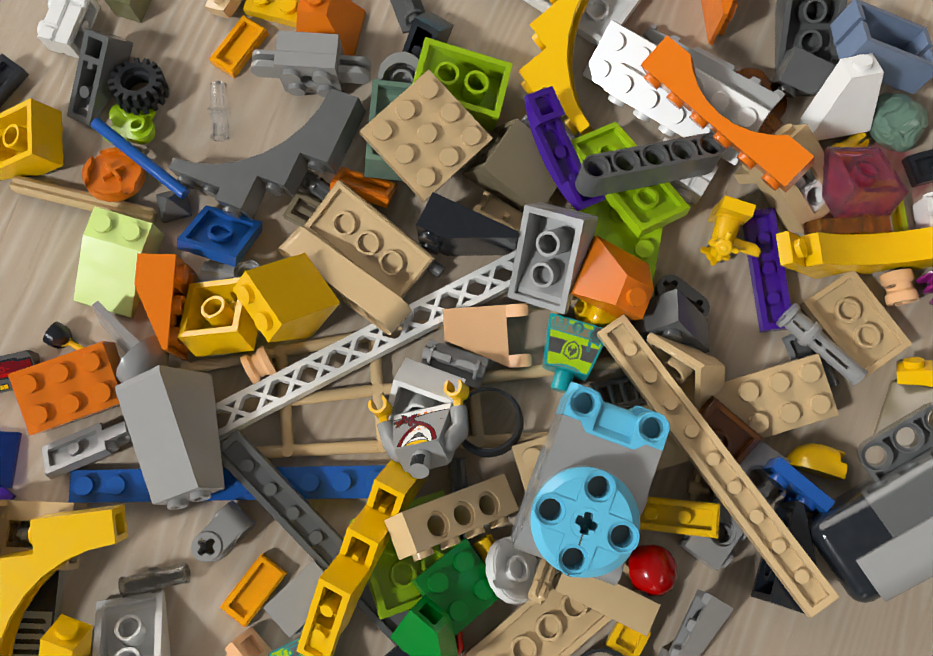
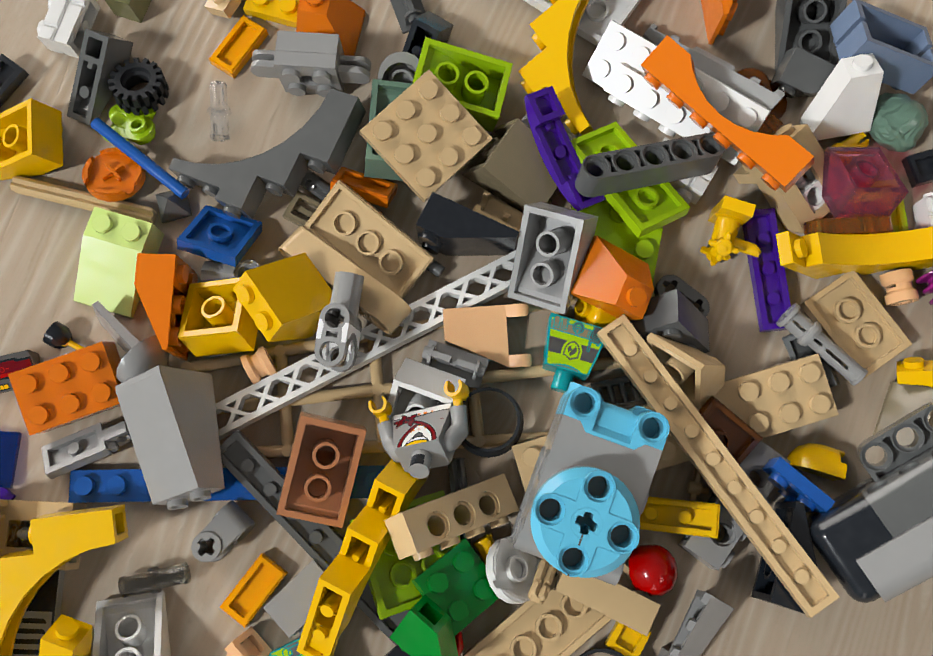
none -> nougat slope [276,411,367,528]
none -> light grey connector [314,271,364,372]

